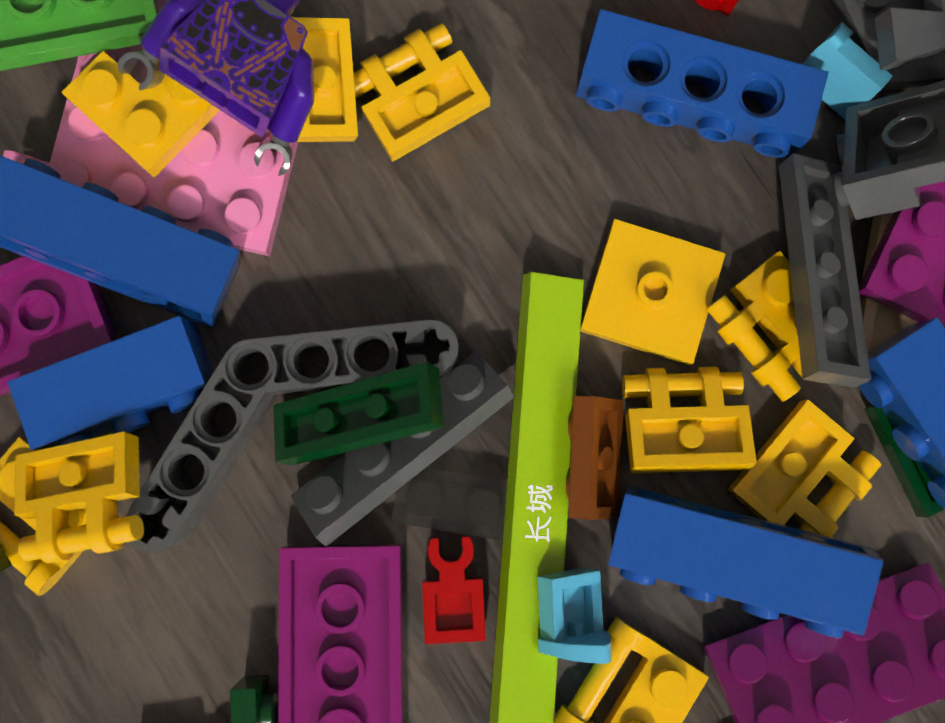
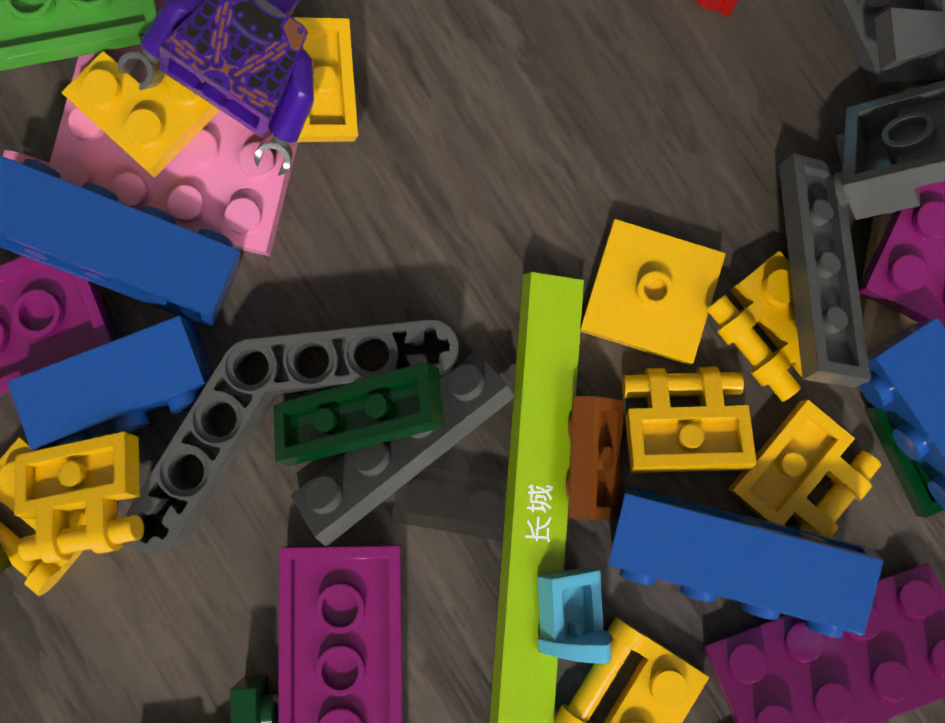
yellow plate [353,23,491,162] -> none
red plate [422,535,486,644] -> none
blue brick [576,9,829,158] -> none
medium azure tile [802,22,893,120] -> none

